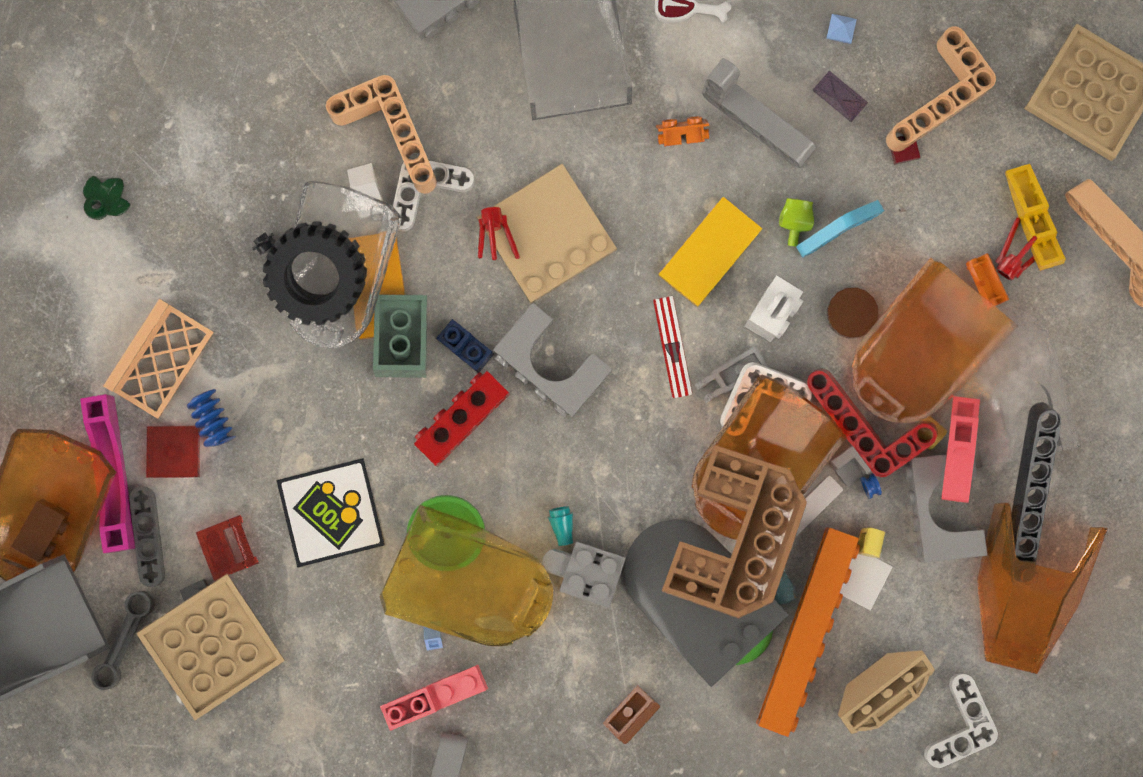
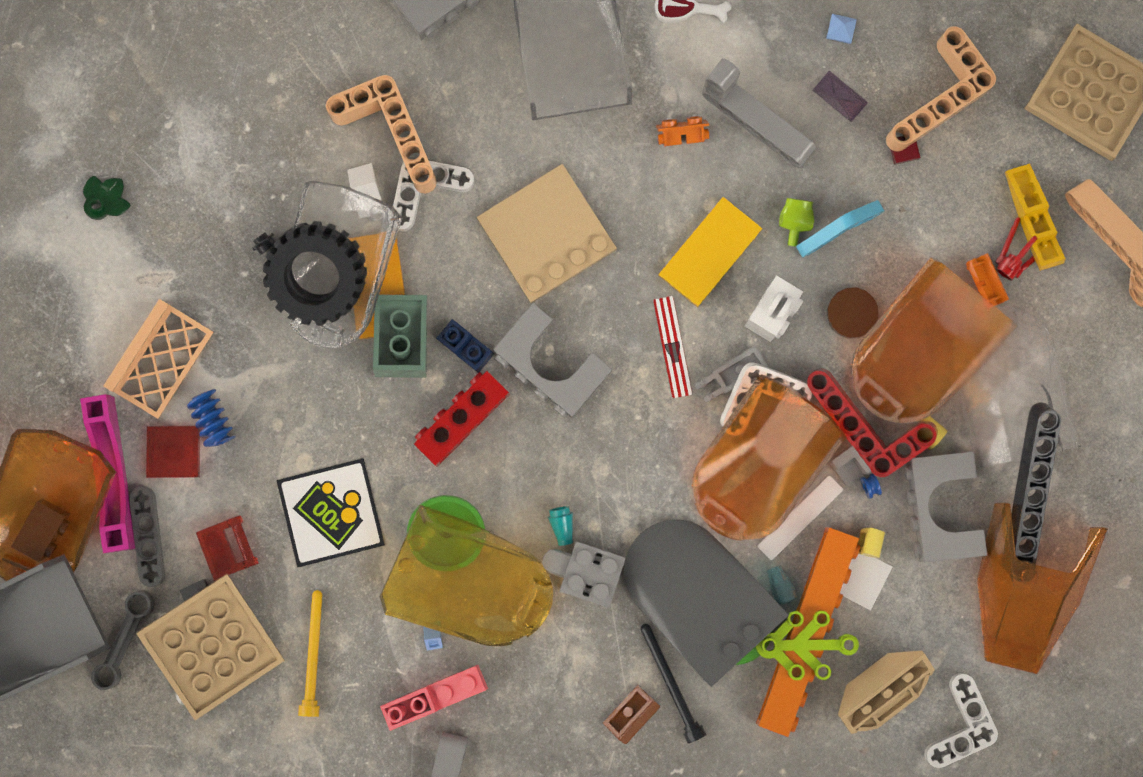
red plant [478,207,520,261] -> none
medium nougat slope [662,445,807,618] -> none
coral slope [941,396,980,503] -> none
none -> yellow piece [298,590,322,717]
none -> black piece [640,624,707,744]
none -> lime plant [756,610,859,680]

